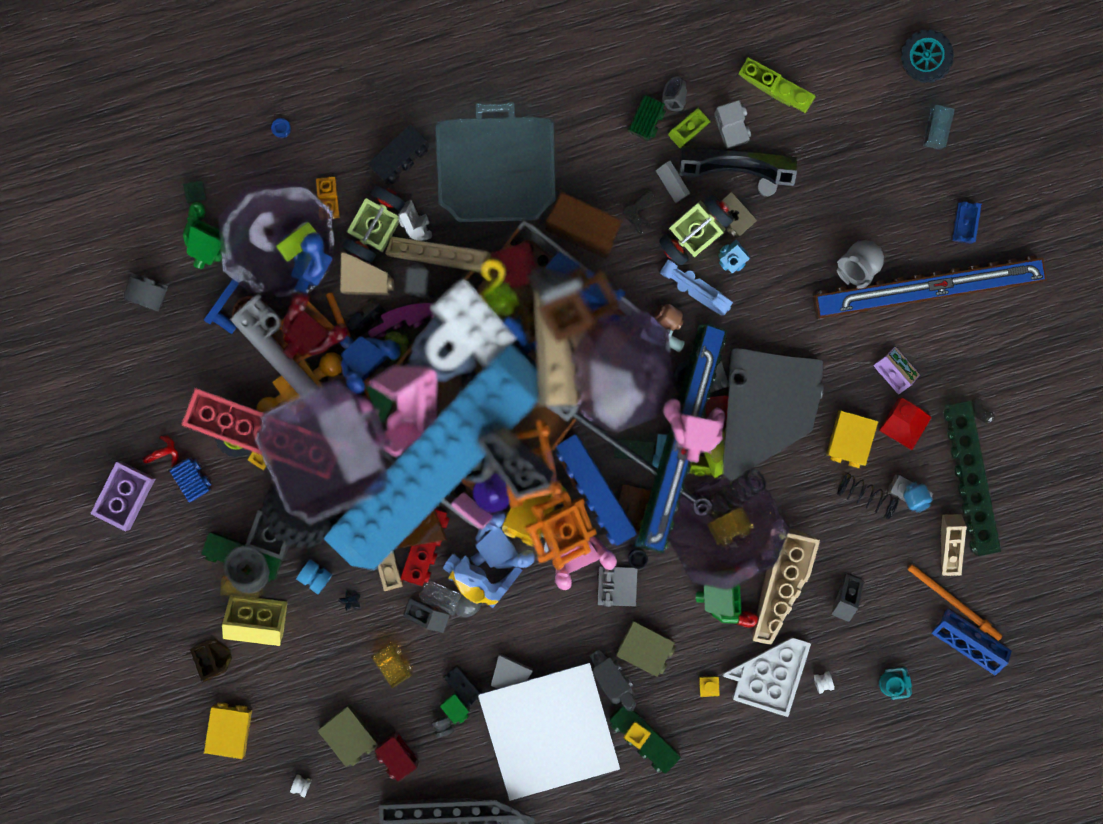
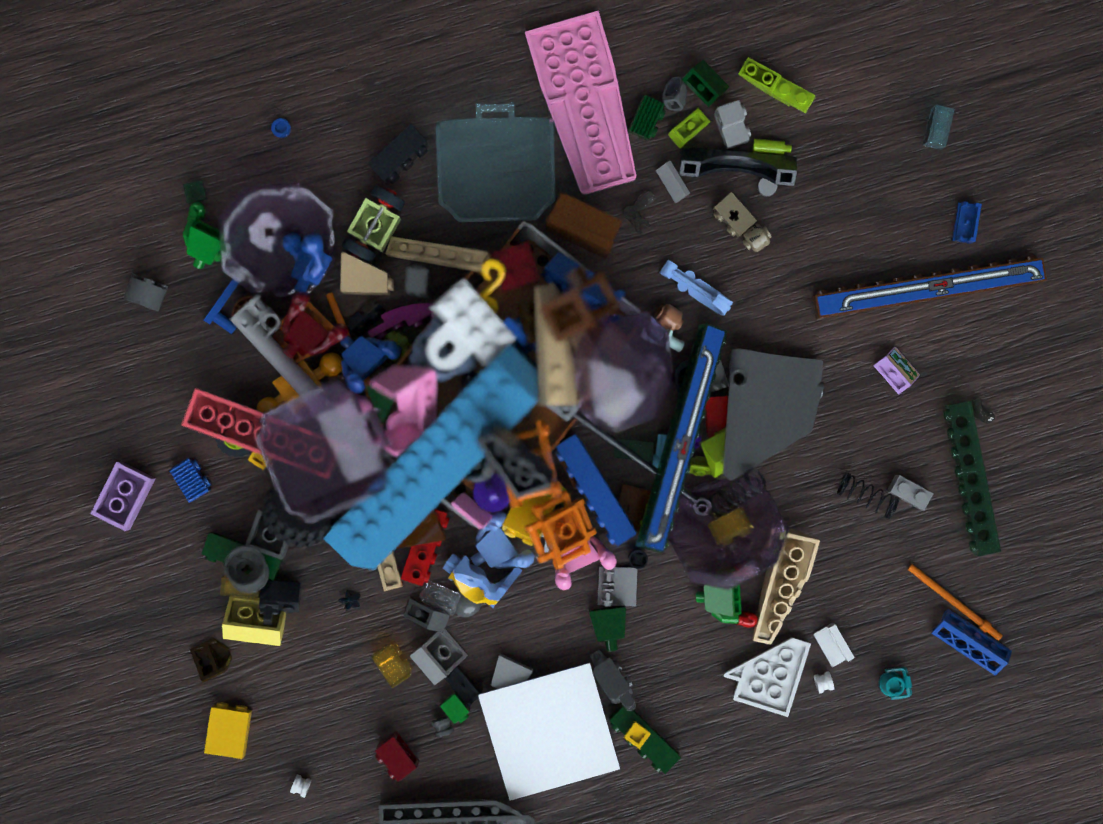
red piece [142,436,179,467] -> none
lime slope [276,222,317,262] -> none
dark azure wheel [296,559,333,595] -> none
light orange slope [316,177,340,220] -> none
olive brick [318,704,378,767] -> none
white slope [398,200,432,241] -> none
clear neon green brick [484,283,519,316] -> none
dark grey wing [527,268,581,303] -> none
olive brick [616,620,676,677] -> none
brick [659,195,734,265] -> none
bright pink torso [663,399,726,462] -> none
yellow plate [699,676,720,697] -> none
dark azure brick [719,240,750,273] -> none
yellow brick [826,411,878,468] -> none
dark grey slope [831,574,864,622] -> none
light grey tile [837,240,884,289] -> none
red slope [879,398,932,450] -> none
black wheel [901,29,954,83] -> none
dark azure head [903,482,932,512] -> none
tan slope [941,514,966,576] -> none
none -> black hinge [259,581,301,625]
none -> light grey slope [410,629,468,685]
none -> bright pink wing [525,11,636,195]
none -> dark green torso [589,606,626,651]
none -> dark green brick [682,60,729,107]
none -> dark tan head [742,224,772,252]
none -> lime cylinder [753,139,792,155]
none -> white panel [814,623,854,667]

